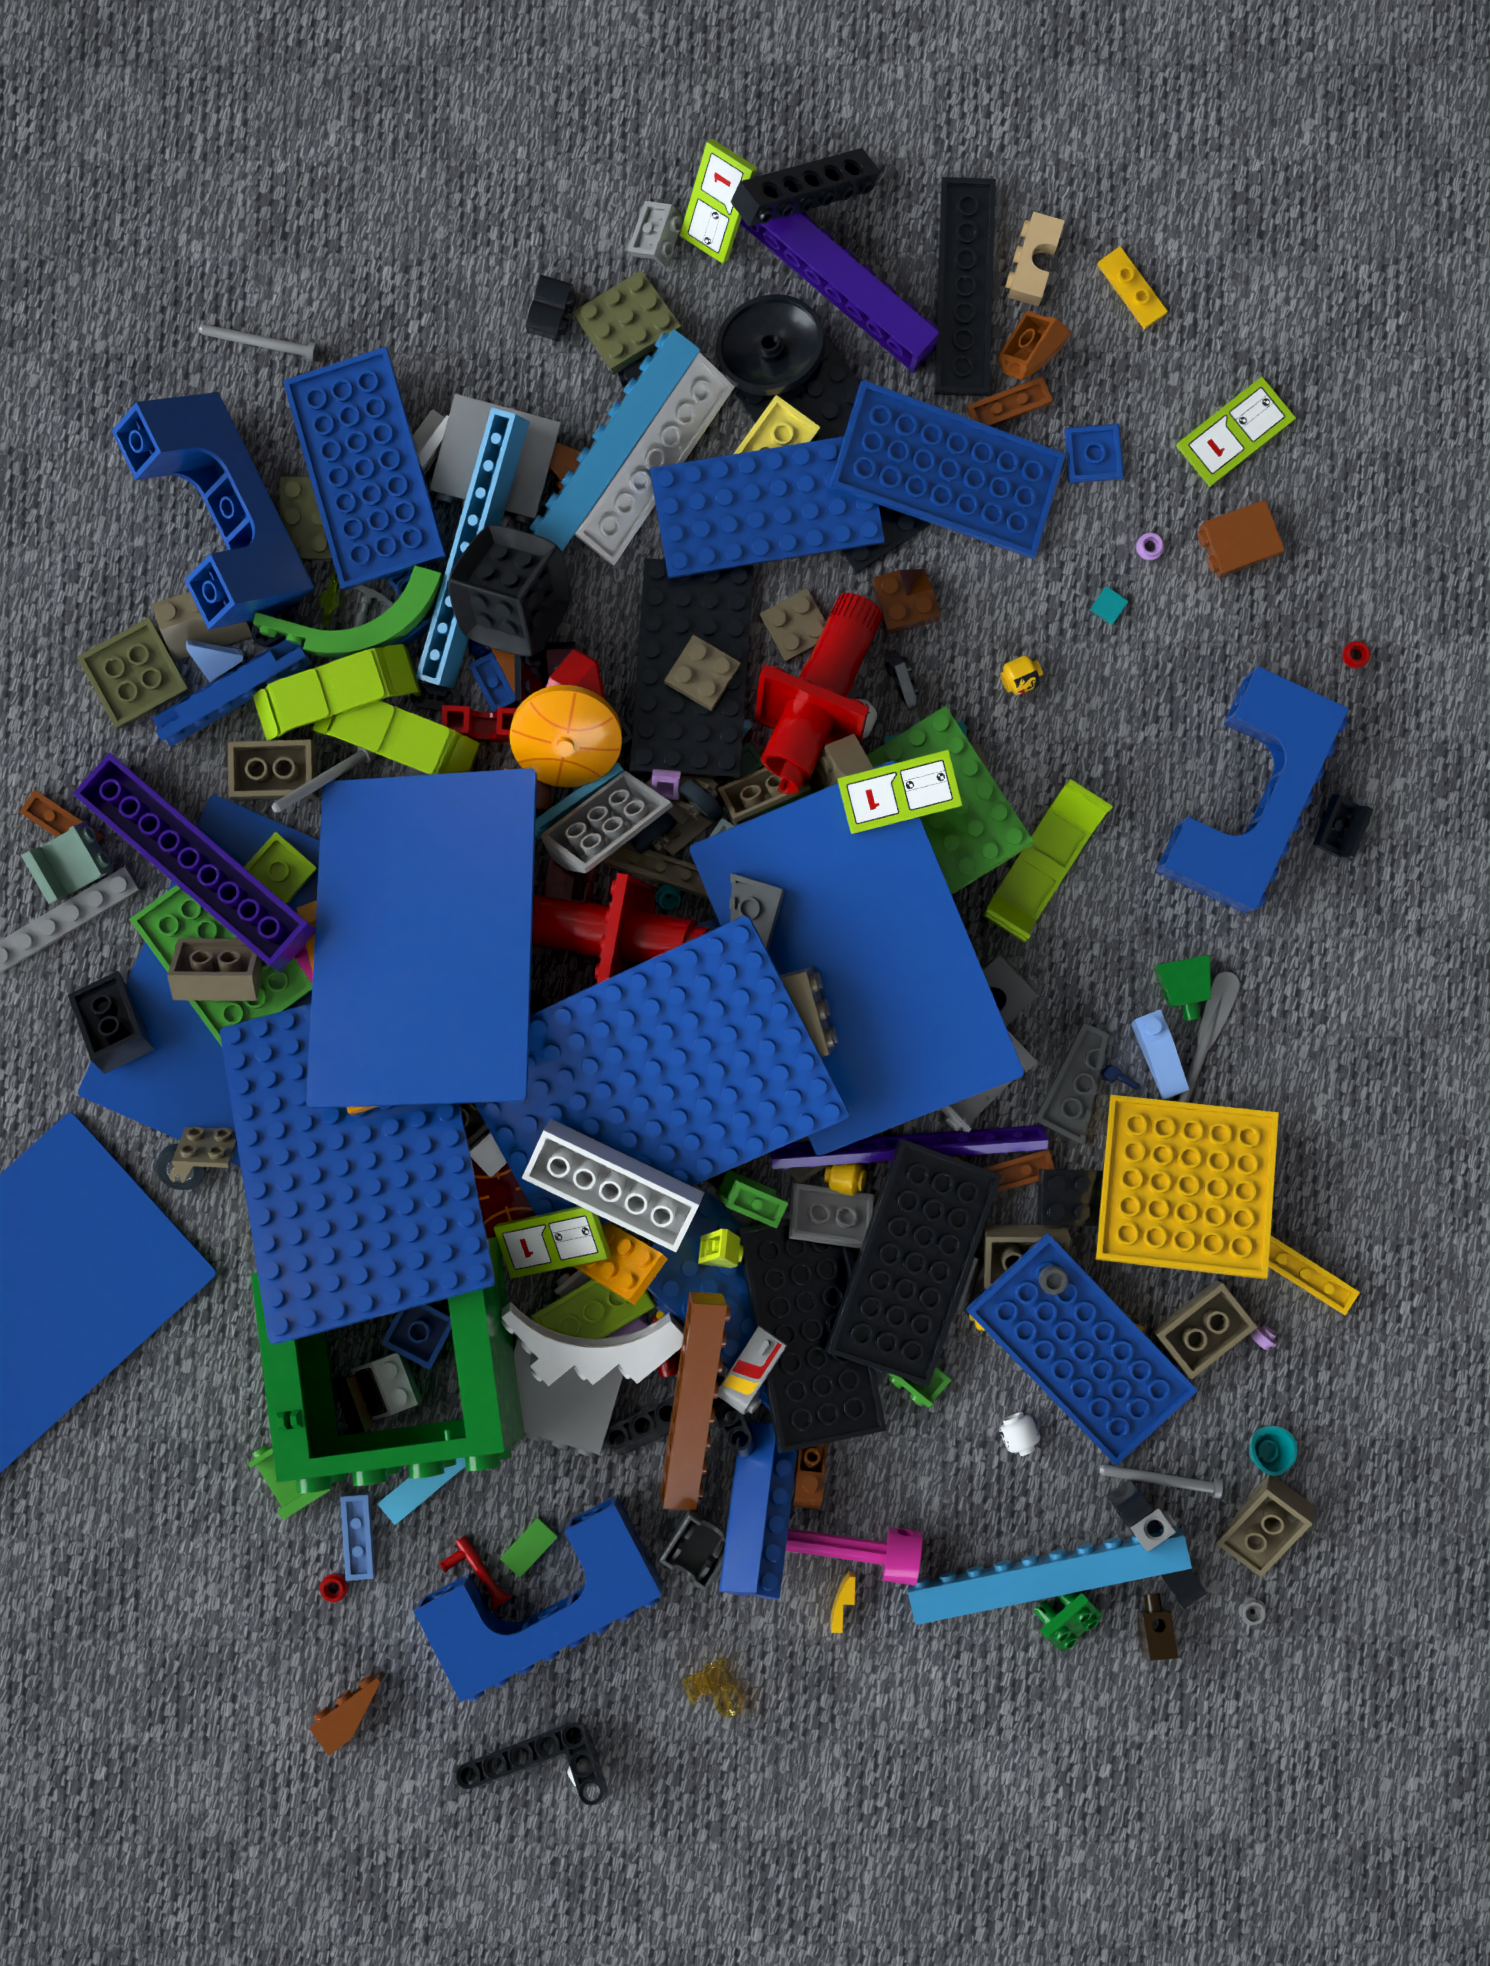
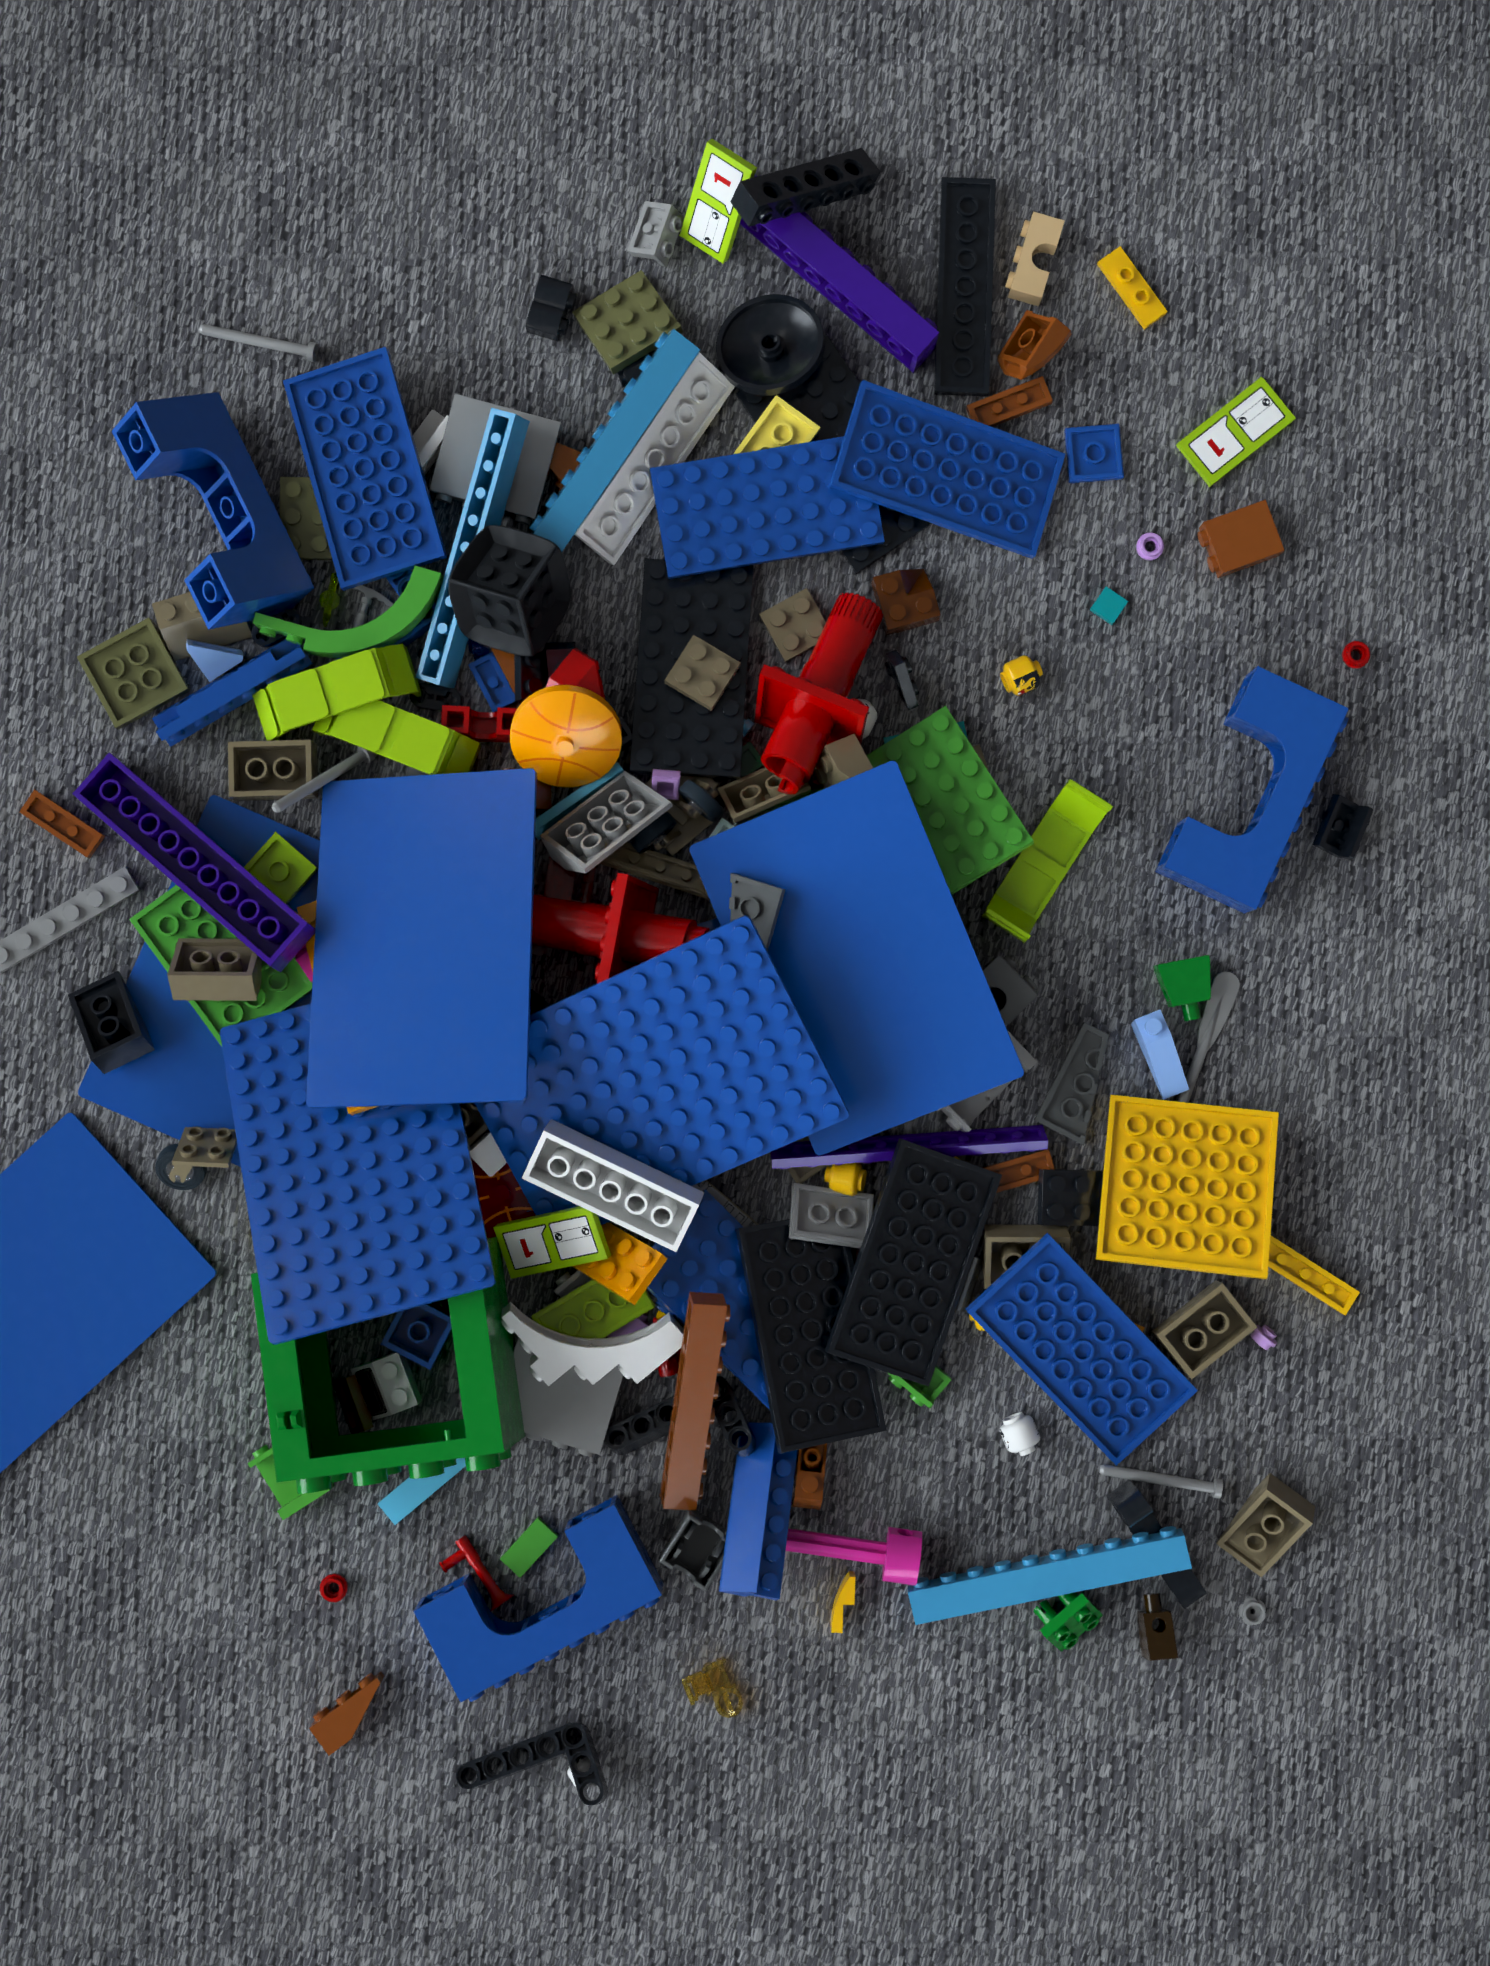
sand green panel [21,822,113,904] -> none
medium blue plate [340,1493,375,1581] -> none
teal plate [654,884,681,910] -> none
neon yellow slope [698,1229,743,1268] -> none
bright green panel [716,1170,788,1229] -> none
light grey door [718,1326,787,1415] -> none
dark tan brick [780,966,838,1057] -> none
tile [837,750,963,834] -> none
dark grey tile [1039,1265,1068,1295] -> none
dark blue hand [1101,1065,1140,1090] -> none
light grey brick [1130,1508,1176,1552] -> none
teal helmet [1249,1426,1298,1476] -> none

